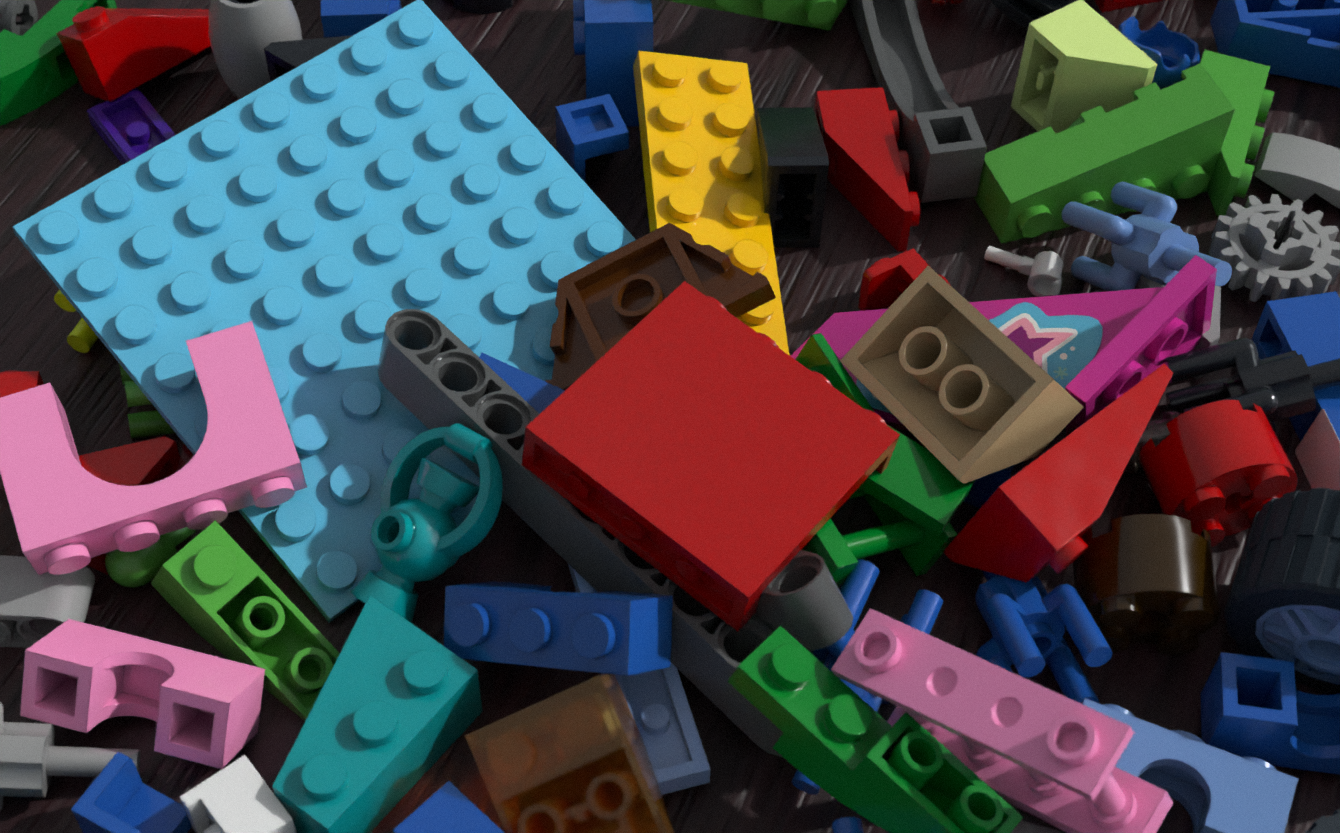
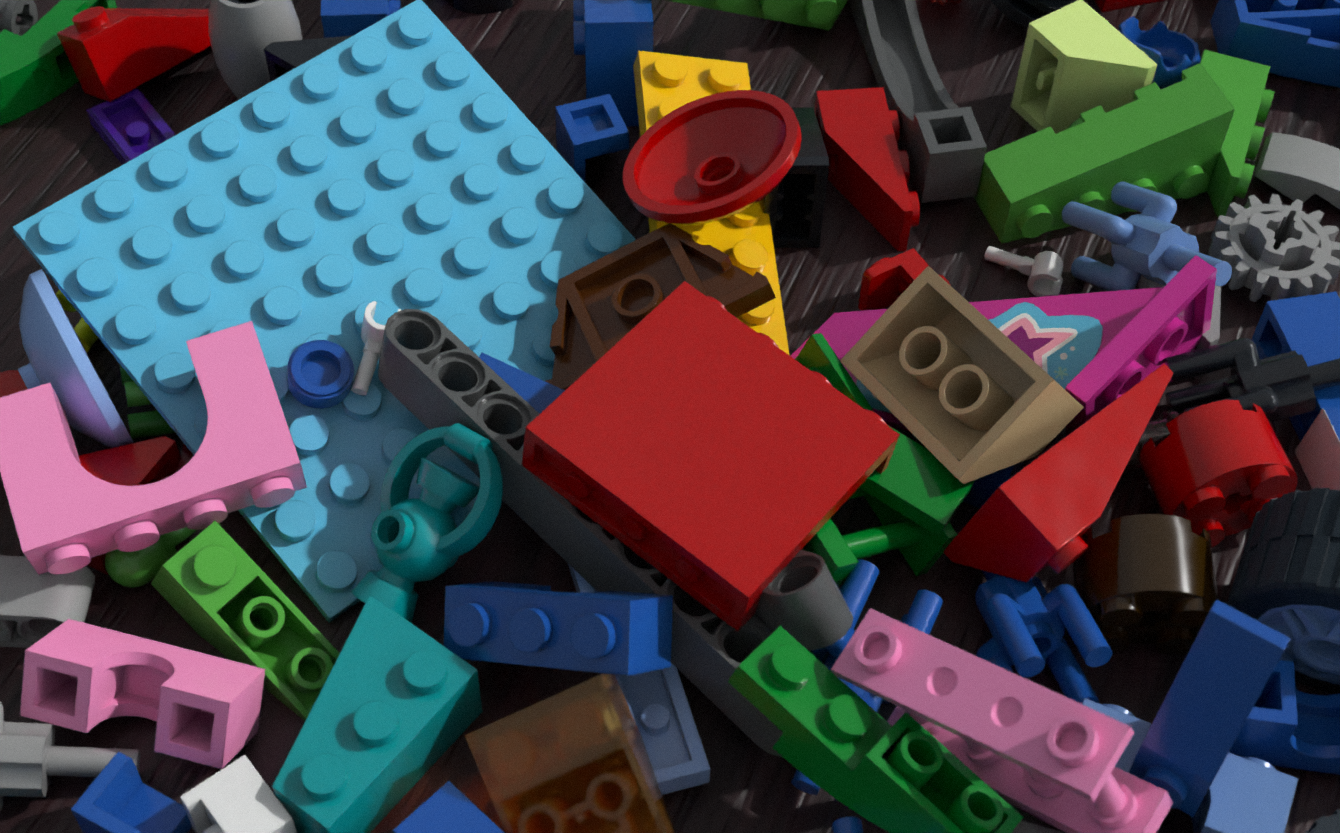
none -> light blue dish [18,269,134,448]
none -> blue tile [287,340,354,409]
none -> white hand [351,301,401,395]
none -> red dish [622,90,802,225]
none -> blue slope [1128,600,1291,817]

